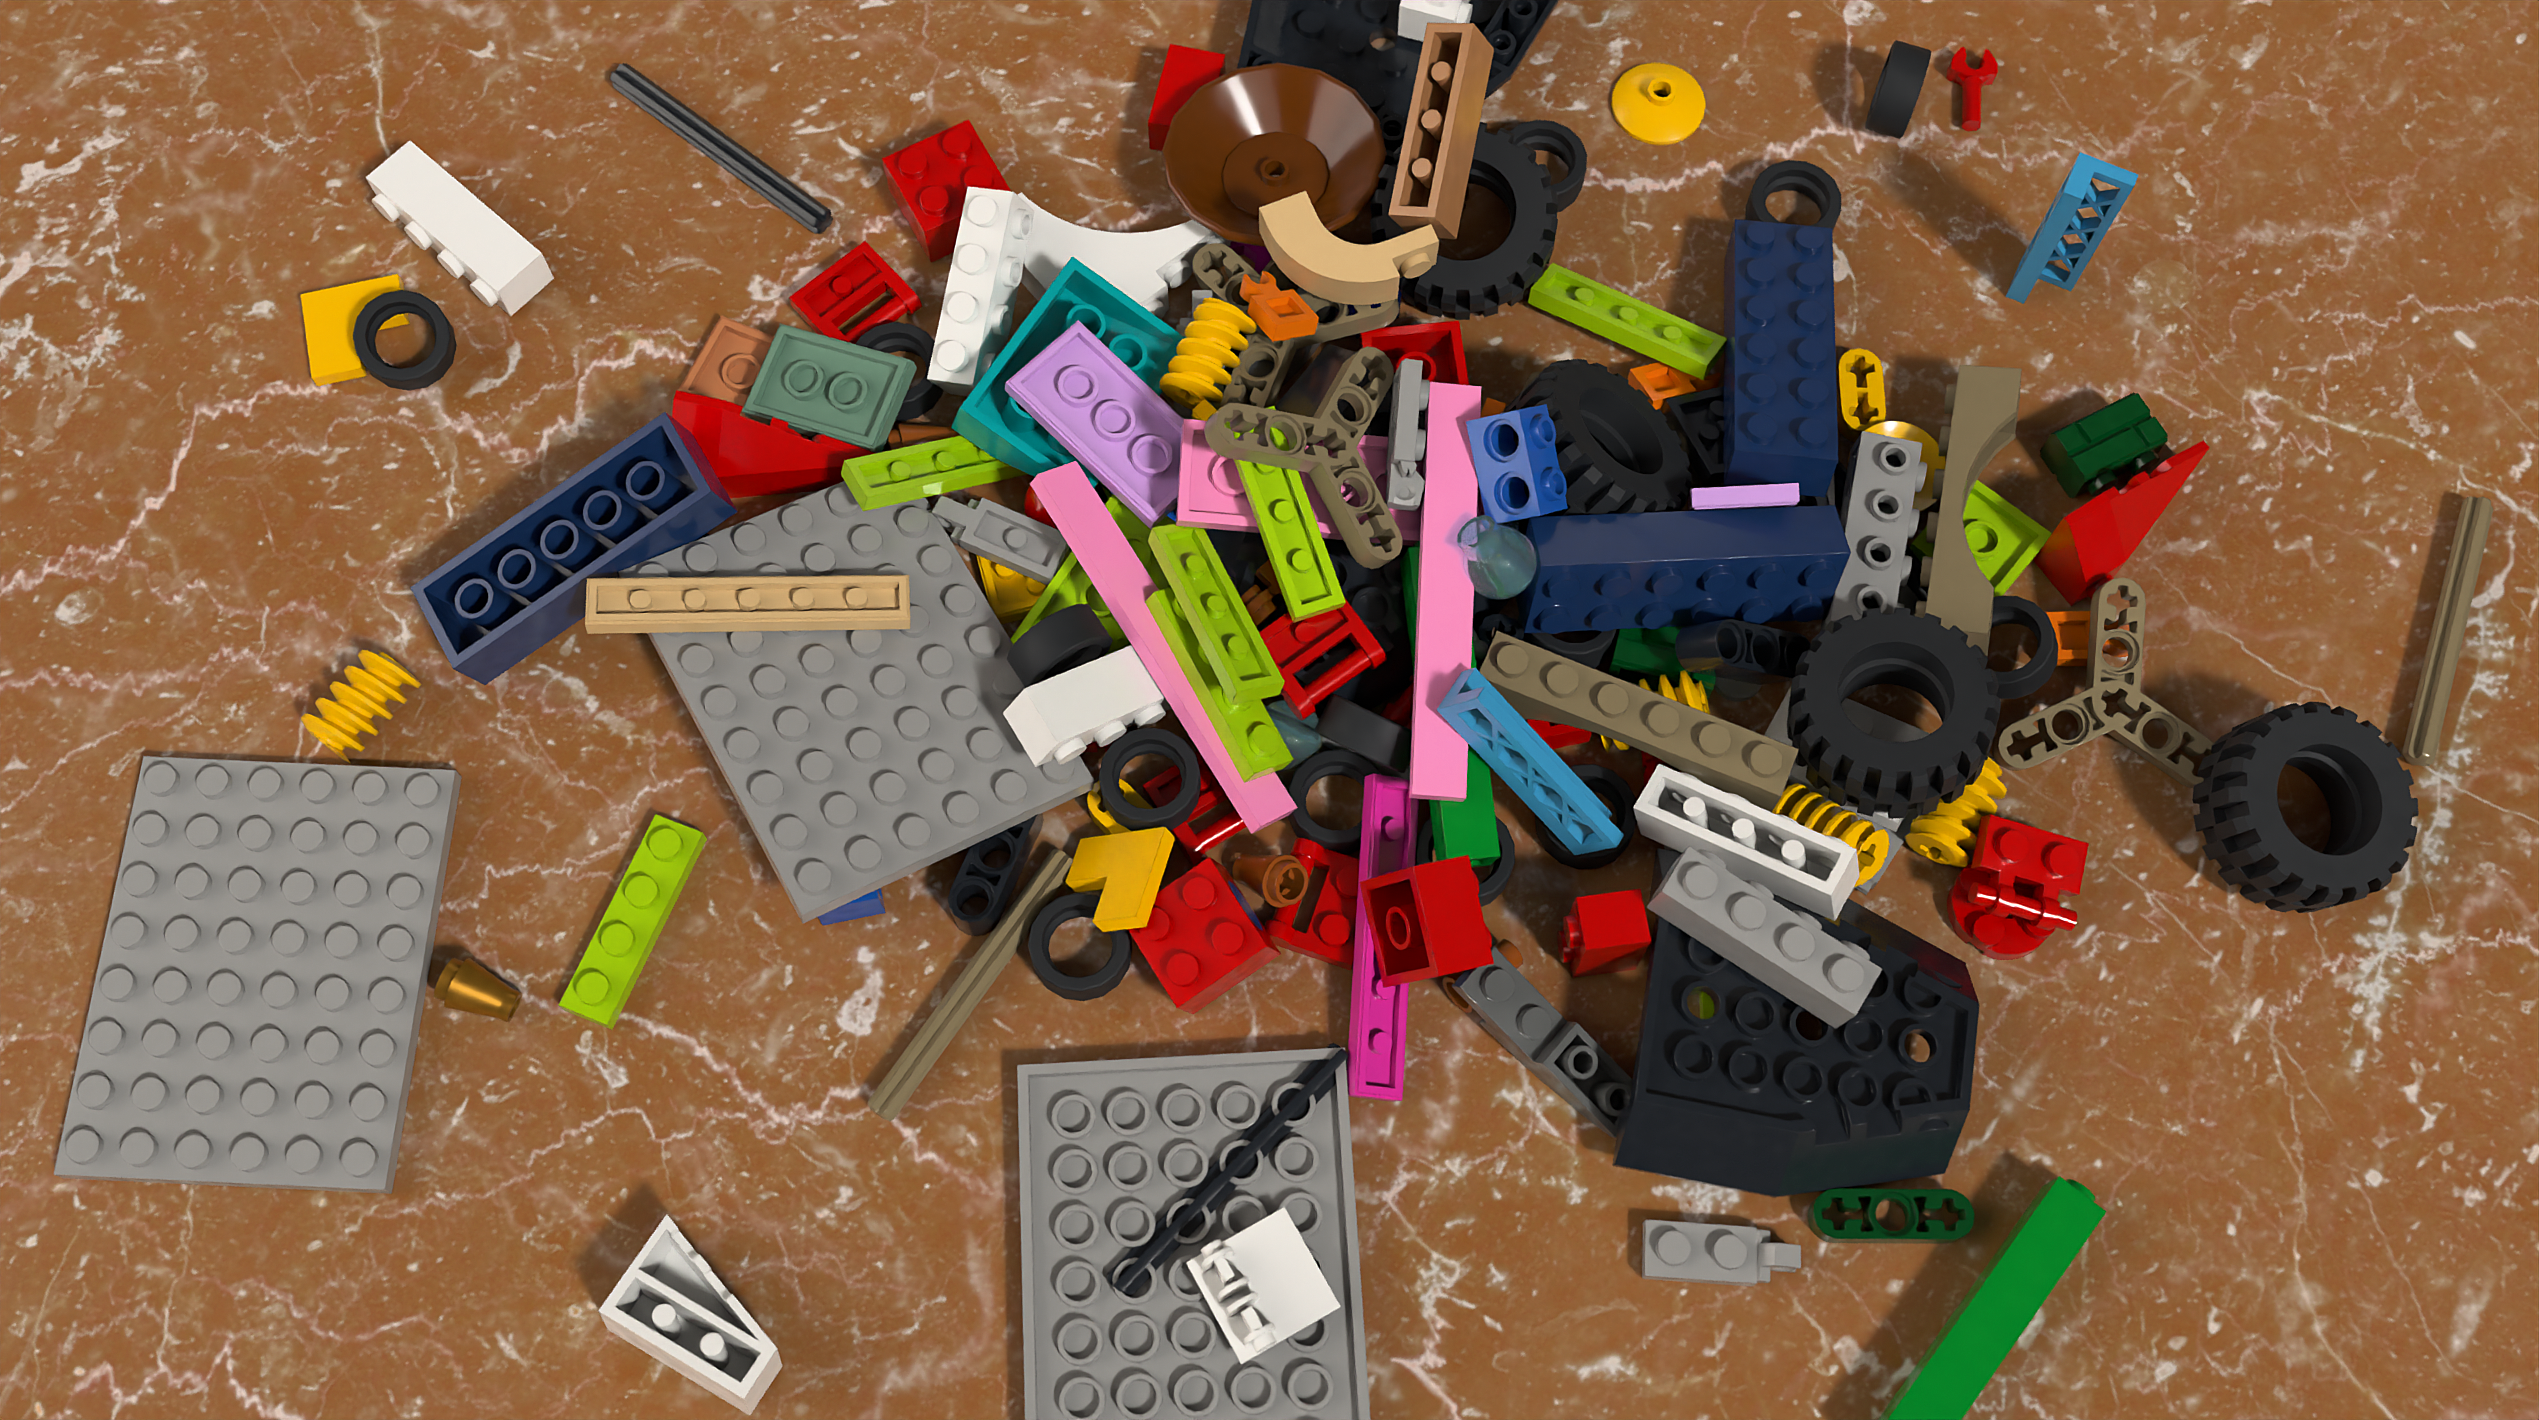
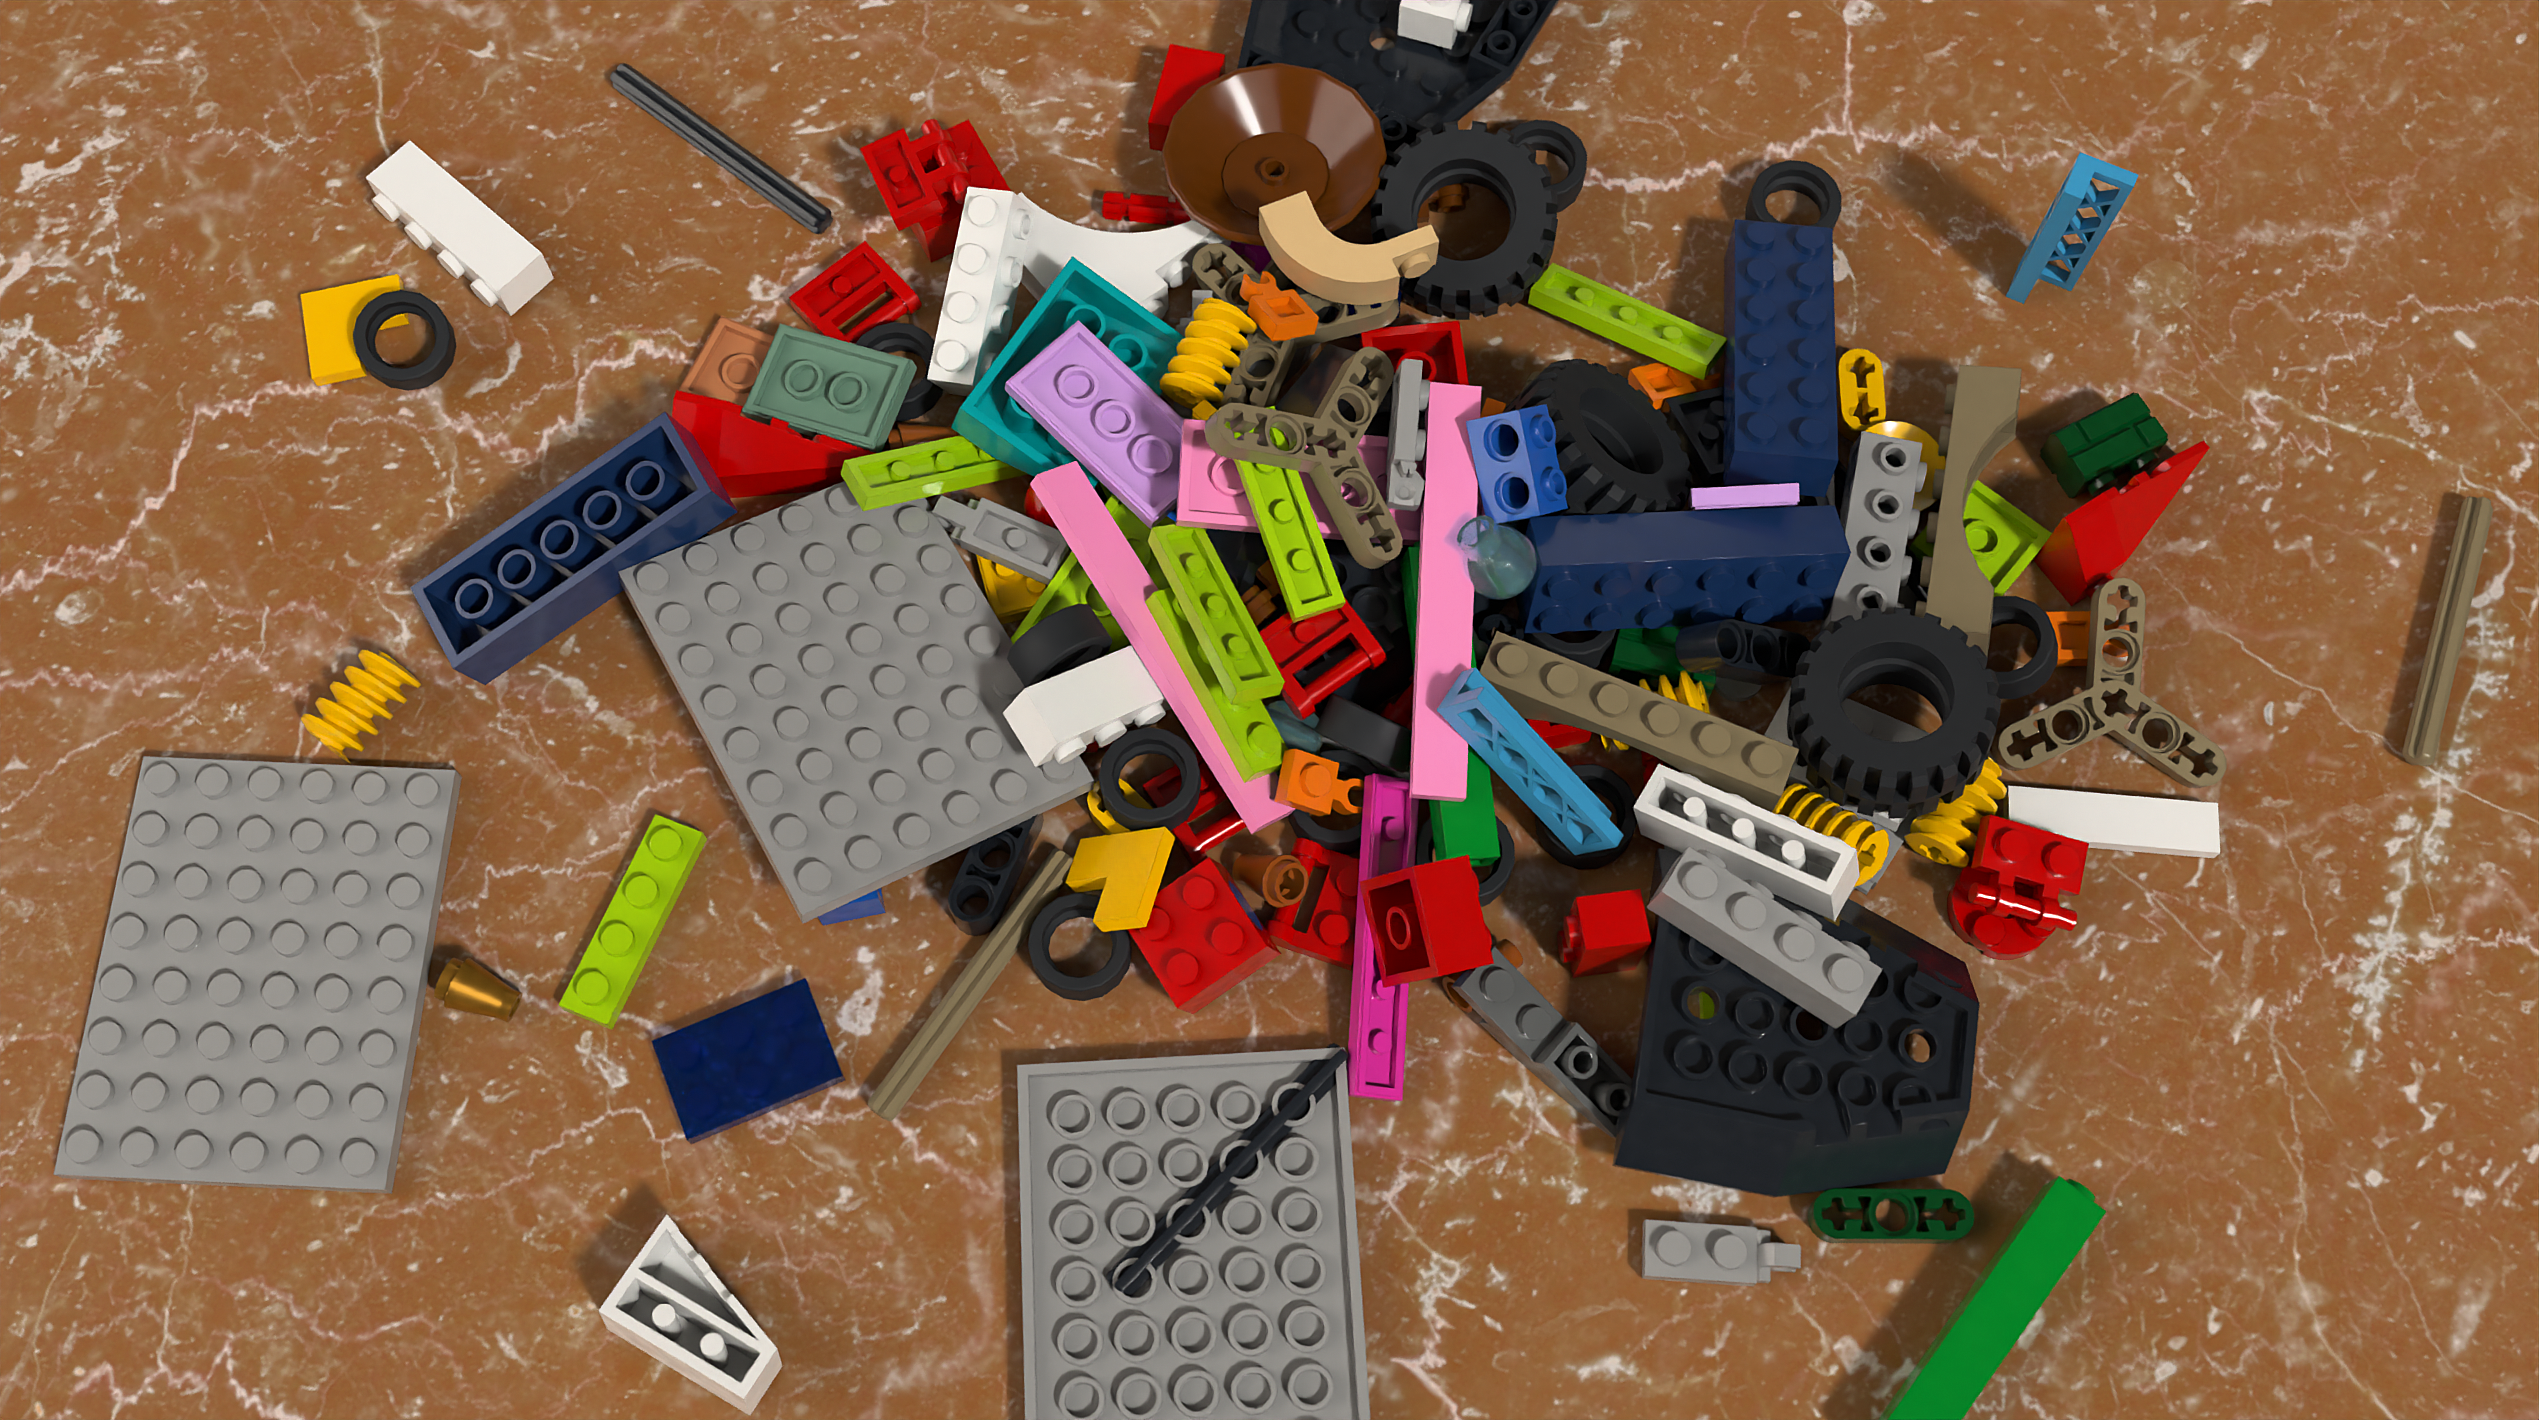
tan tile [585,575,910,634] -> none
white hinge [1186,1207,1341,1364] -> none
medium nougat brick [1388,23,1494,239] -> none
yellow dish [1611,63,1705,145] -> none
black tyre [1865,40,1931,139] -> none
red bar [1946,47,1998,131] -> none
black tyre [2192,702,2419,913] -> none
none -> clear blue plate [652,978,846,1144]
none -> red plate [859,119,971,231]
none -> red axle [1102,191,1192,226]
none -> orange plate [1274,749,1364,816]
none -> white tile [2003,785,2220,858]

